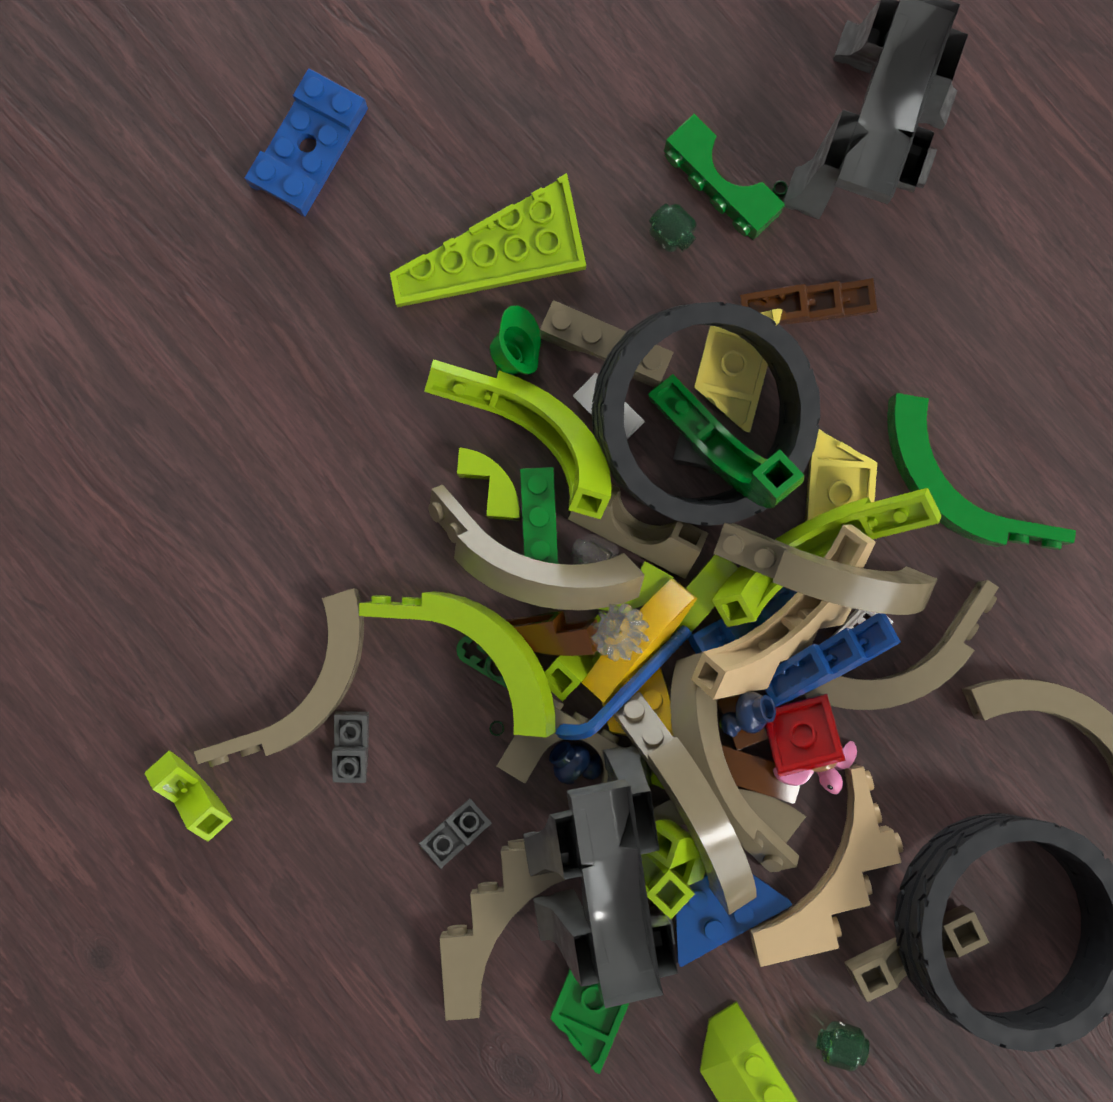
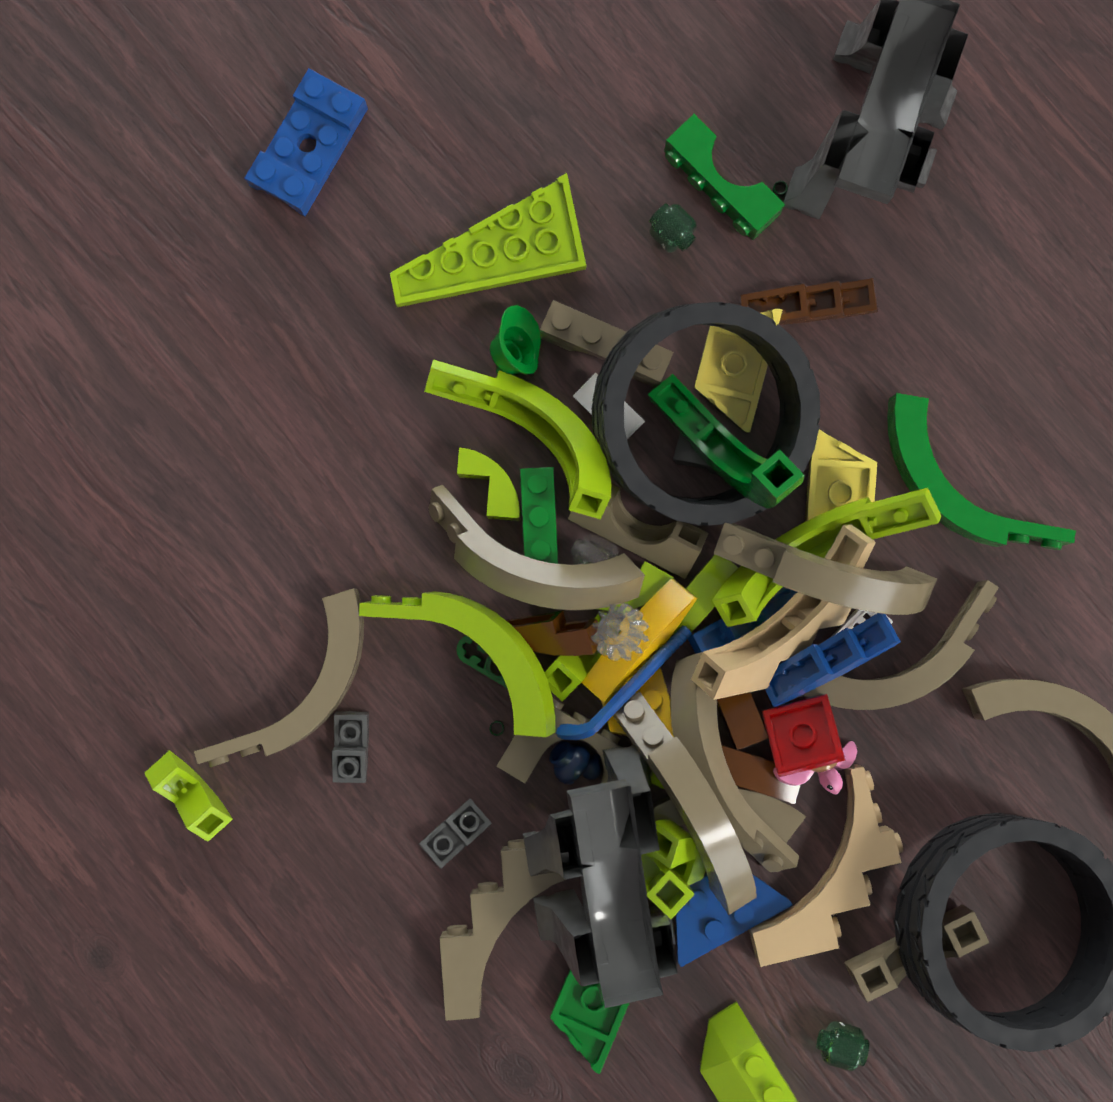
dark blue animal [719,691,776,737] -> none

